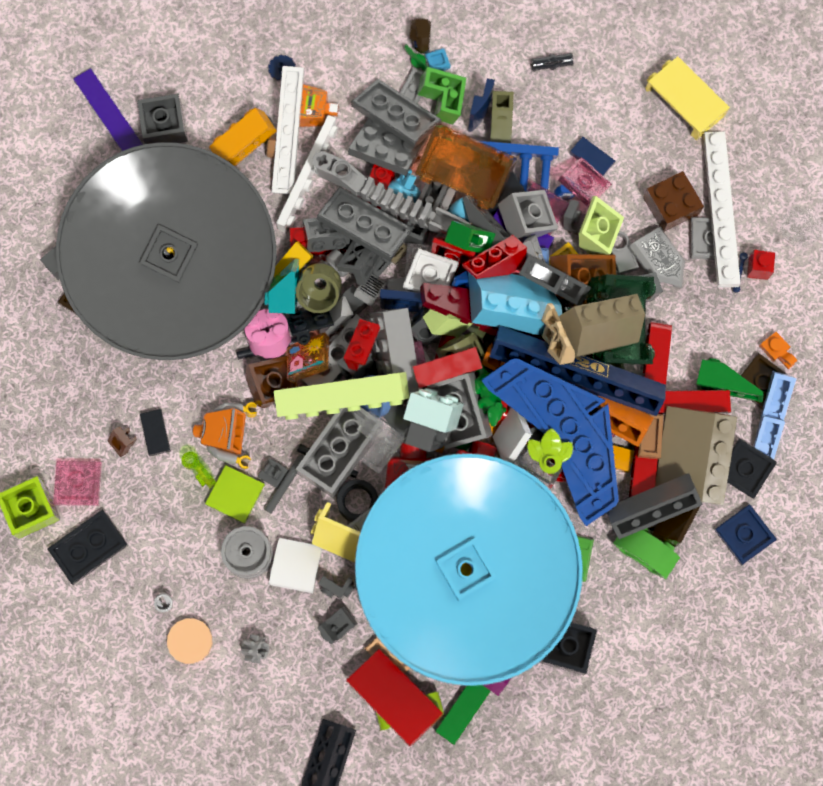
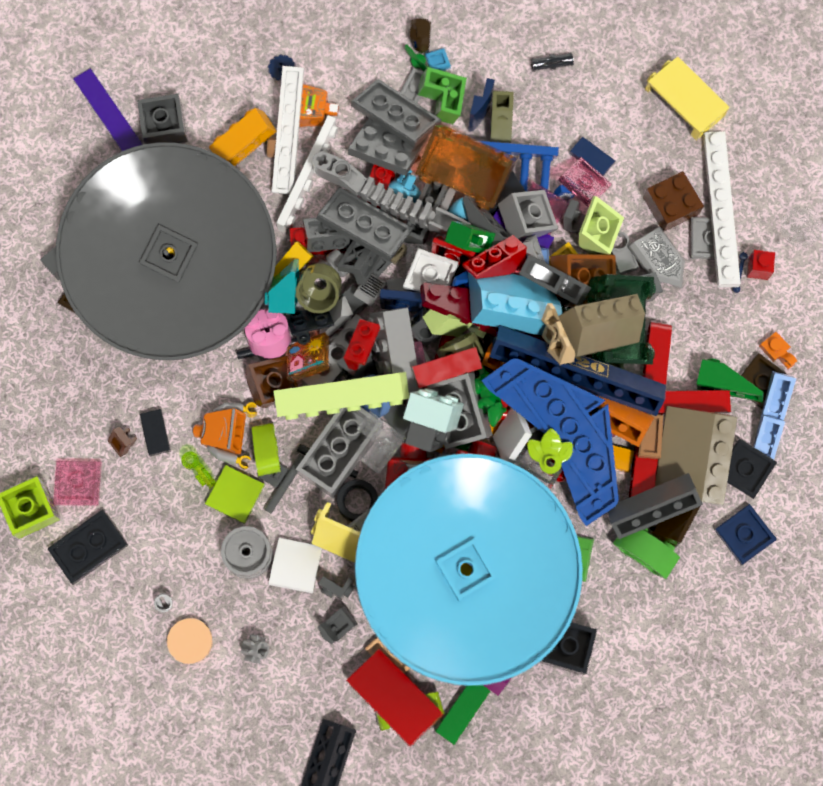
none -> lime beam [252,423,281,476]

